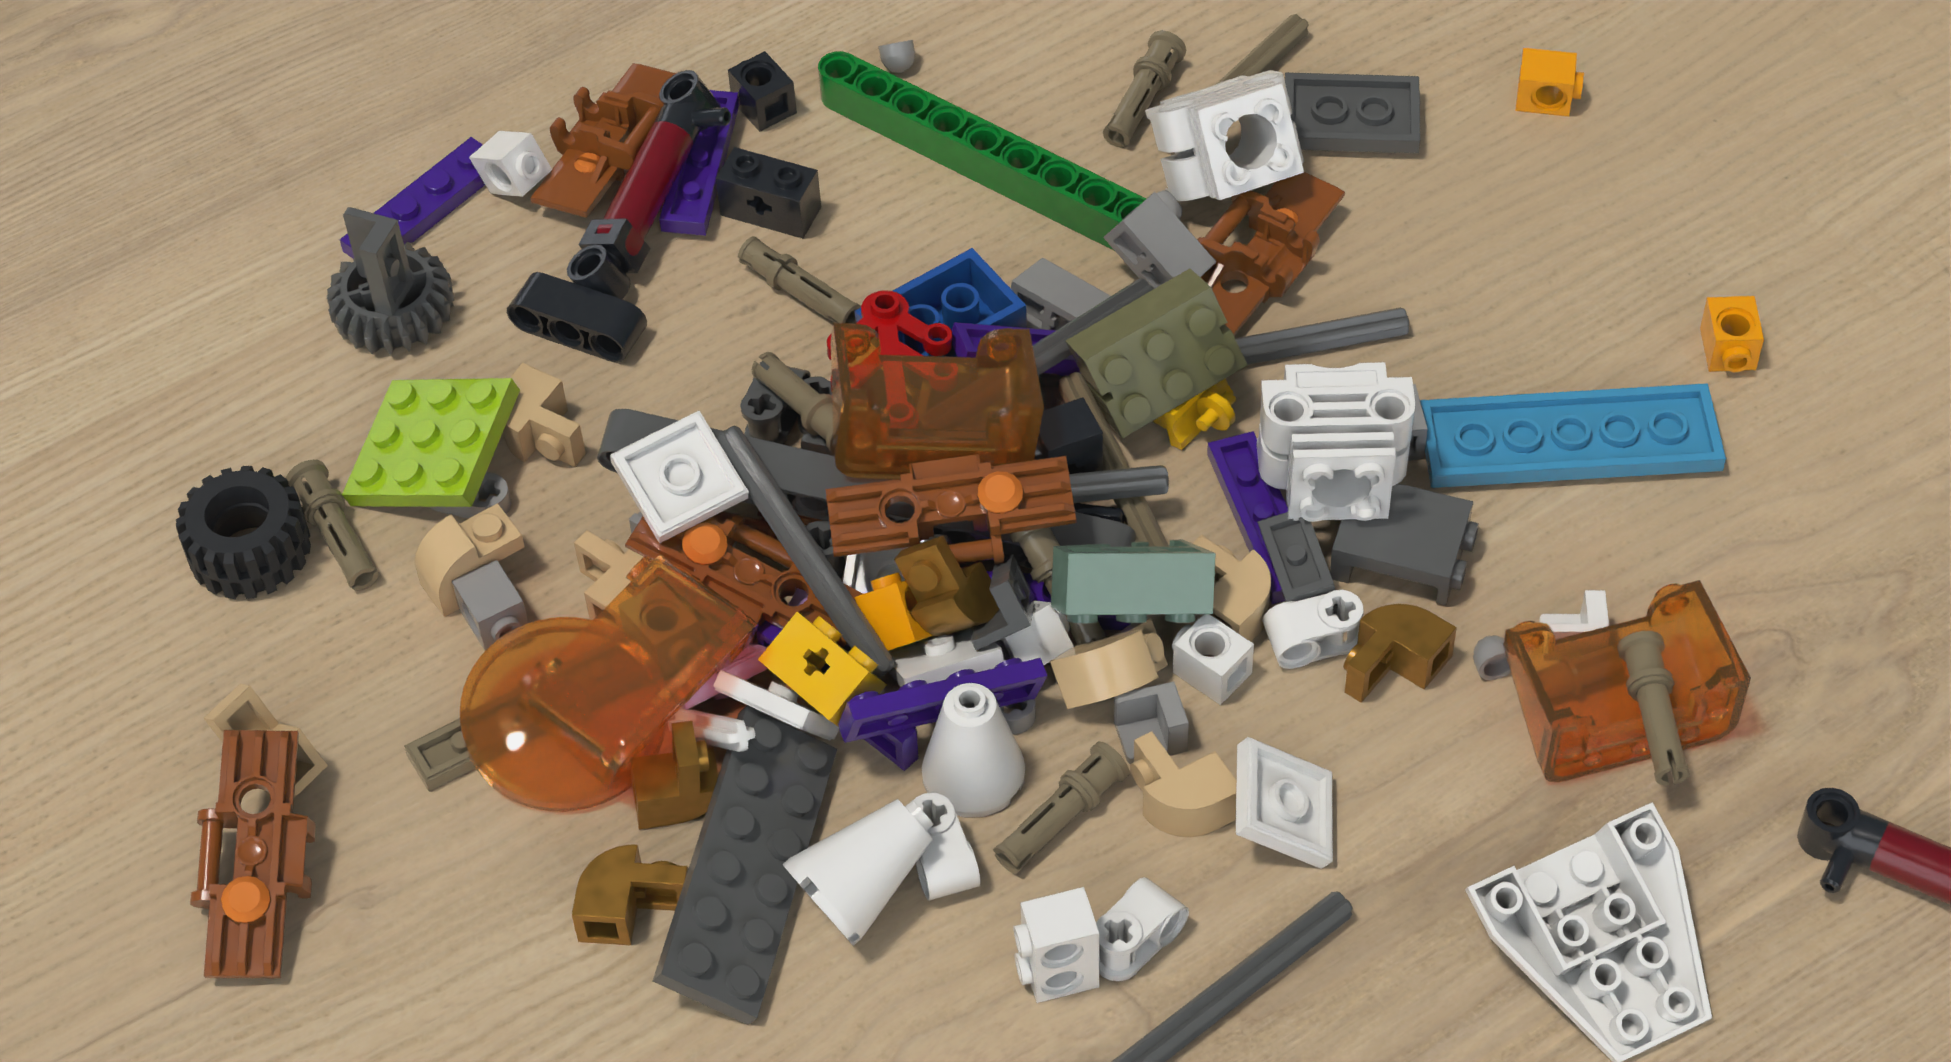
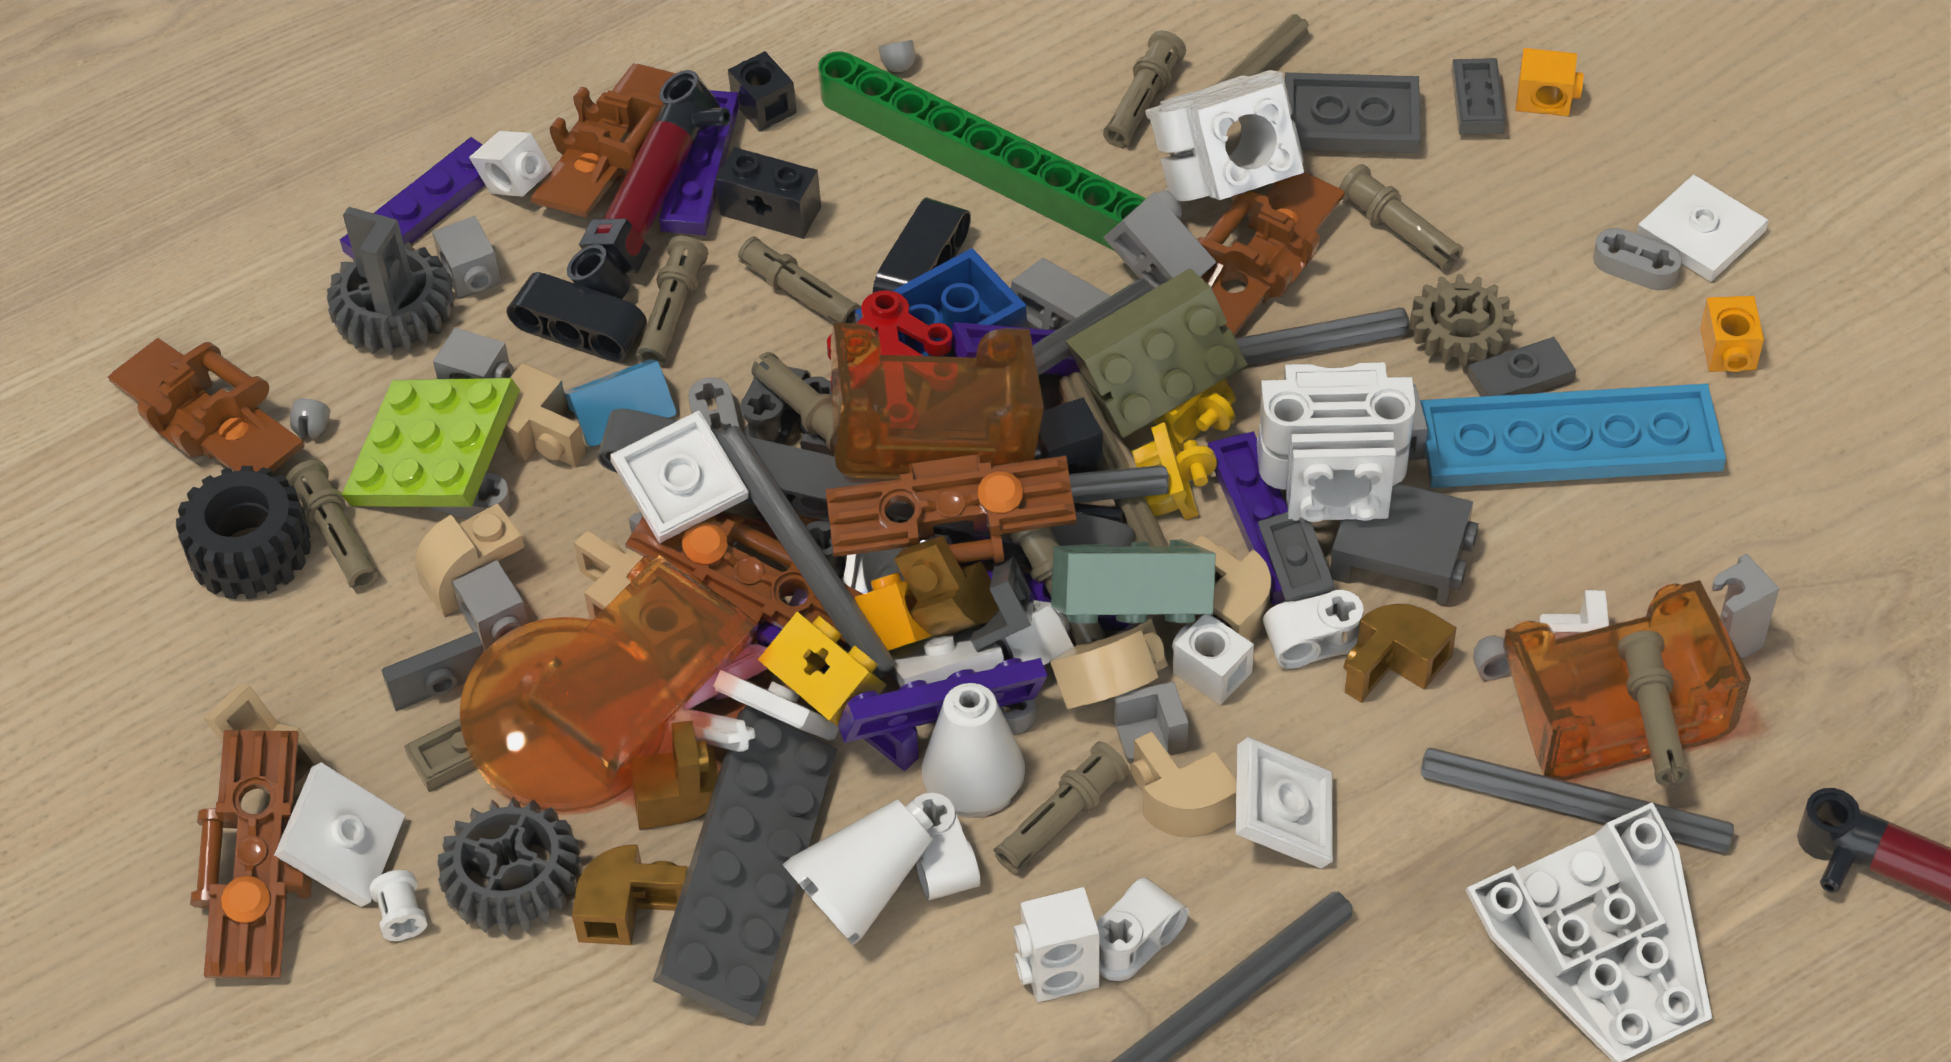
none -> dark orange piece [108,338,305,472]
none -> white plate [274,762,406,907]
none -> light grey hinge [290,398,331,438]
none -> white bush [369,870,427,941]
none -> dark grey plate [381,632,490,711]
none -> light grey brick [432,216,501,299]
none -> light grey brick [433,328,513,379]
none -> dark grey gear [437,796,582,936]
none -> dark azure panel [564,359,676,447]
none -> dark tan pin [636,235,709,366]
none -> light grey beam [689,378,740,431]
none -> black beam [872,197,971,293]
none -> yellow hips [1132,422,1217,520]
none -> dark tan pin [1339,164,1464,271]
none -> dark tan gear [1410,274,1515,367]
none -> dark grey axle [1421,748,1734,852]
none -> dark grey plate [1451,58,1505,134]
none -> dark grey plate [1467,337,1576,397]
none -> light grey beam [1593,228,1682,290]
none -> white plate [1636,174,1769,282]
none -> light grey hinge [1698,553,1779,672]

